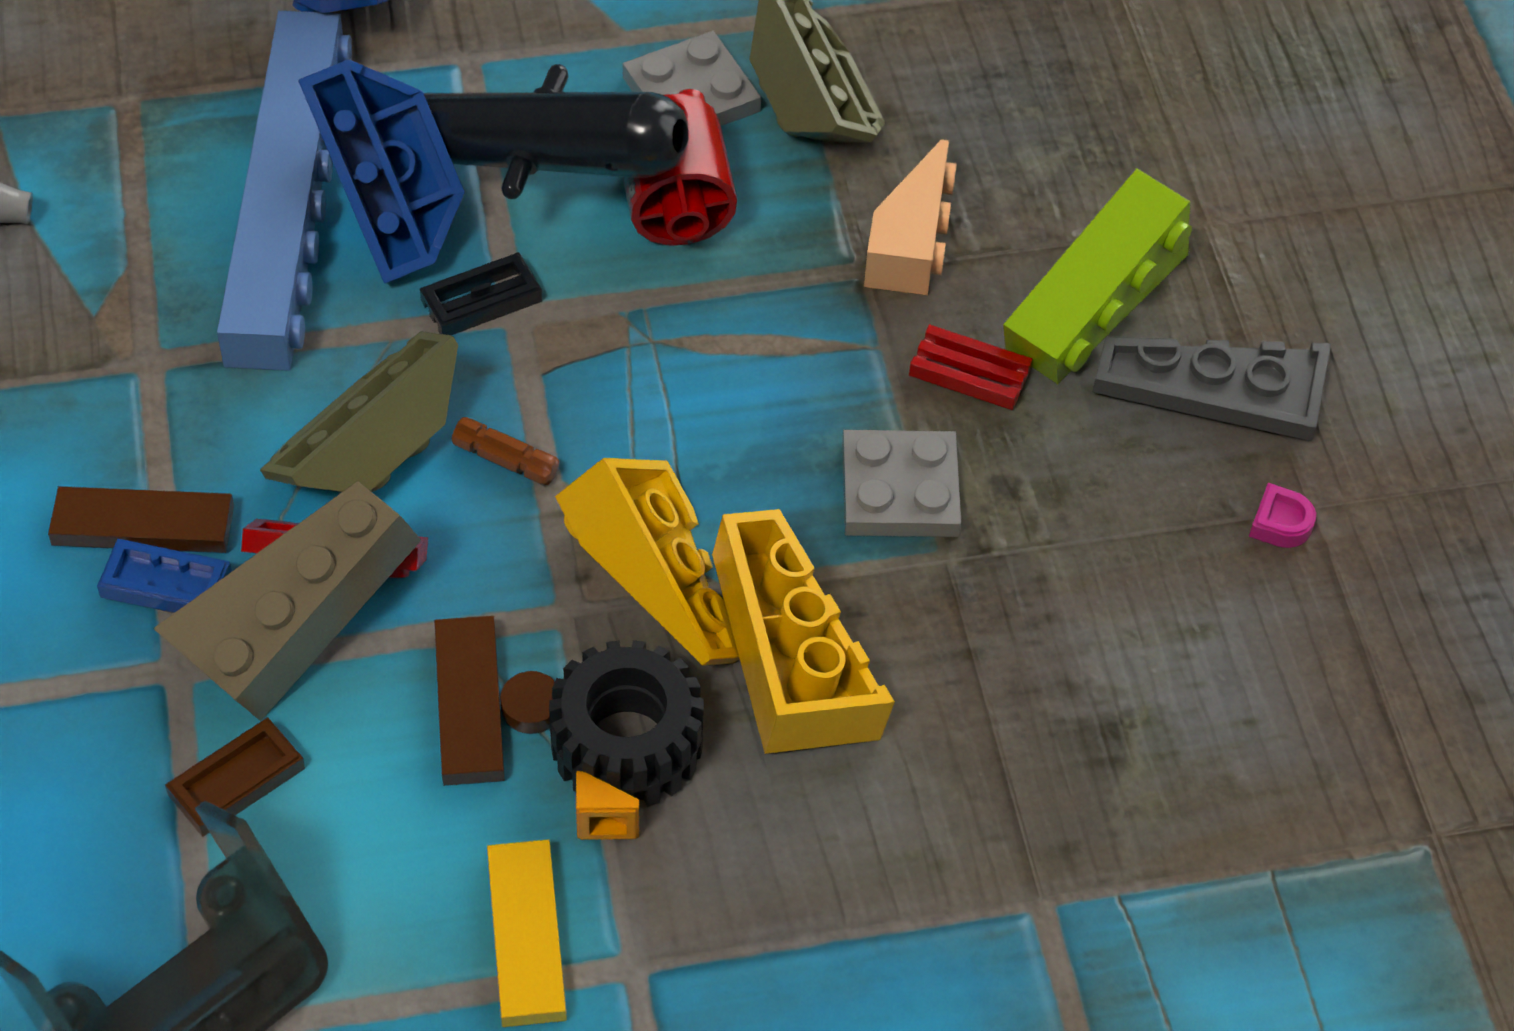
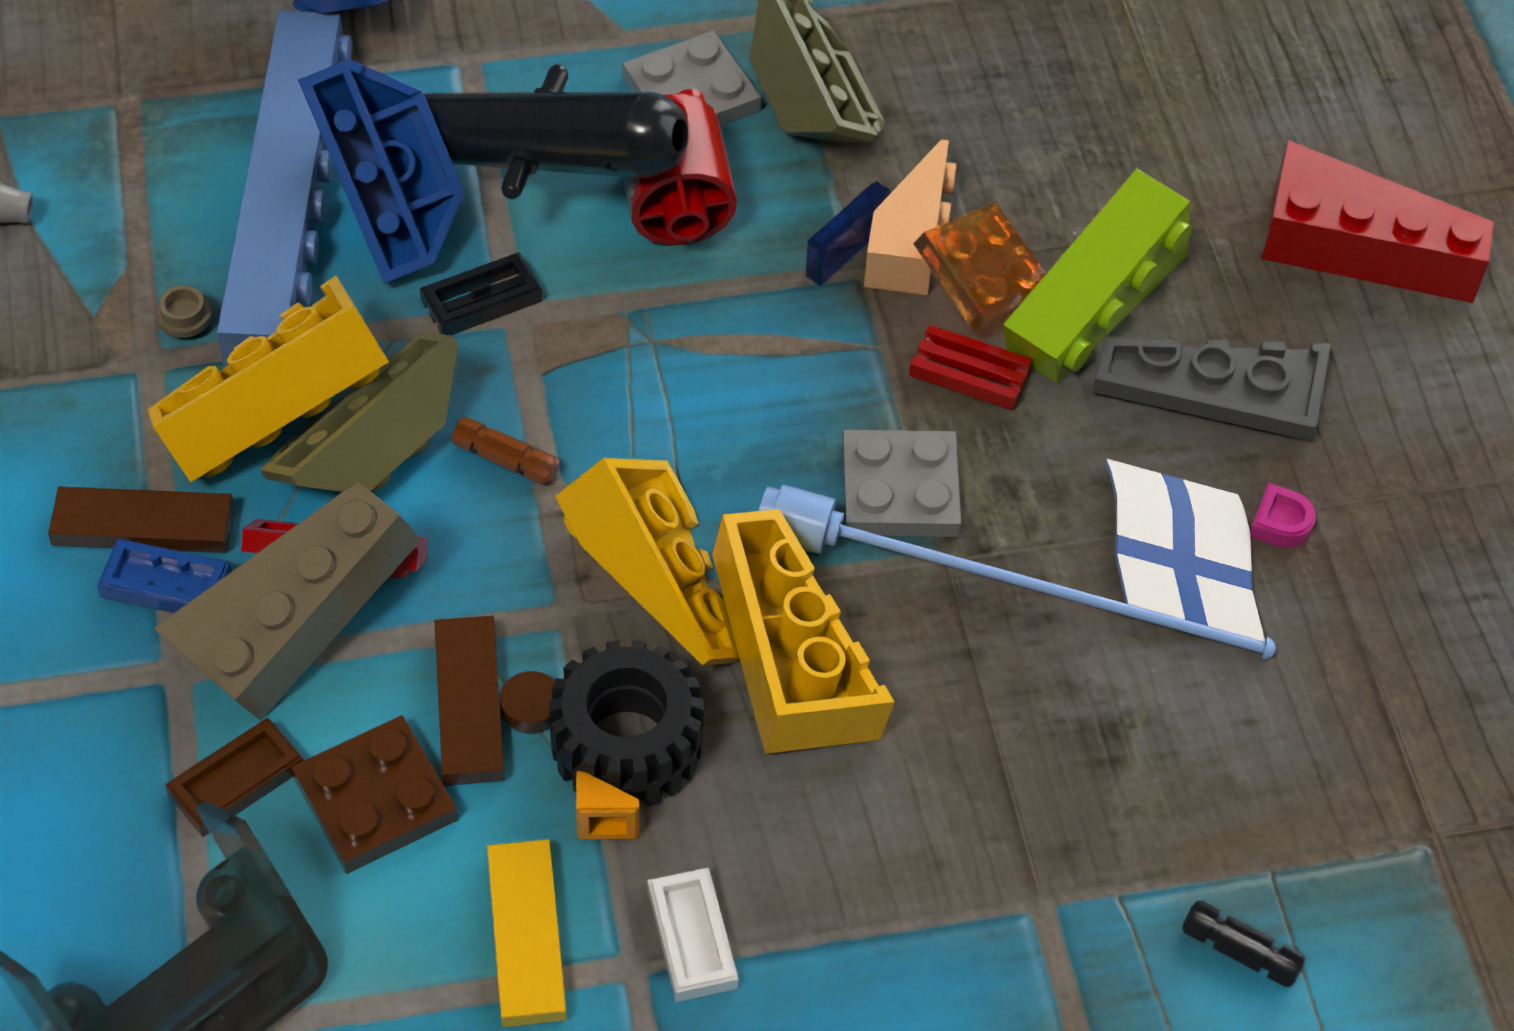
none -> yellow wedge [148,275,389,483]
none -> dark tan plate [156,285,212,338]
none -> reddish brown plate [291,715,459,874]
none -> white tile [647,868,739,1002]
none -> flag [759,459,1276,660]
none -> clear blue tile [806,181,891,286]
none -> clear orange plate [913,202,1046,332]
none -> black axle [1182,900,1305,987]
none -> red wedge [1261,140,1494,303]

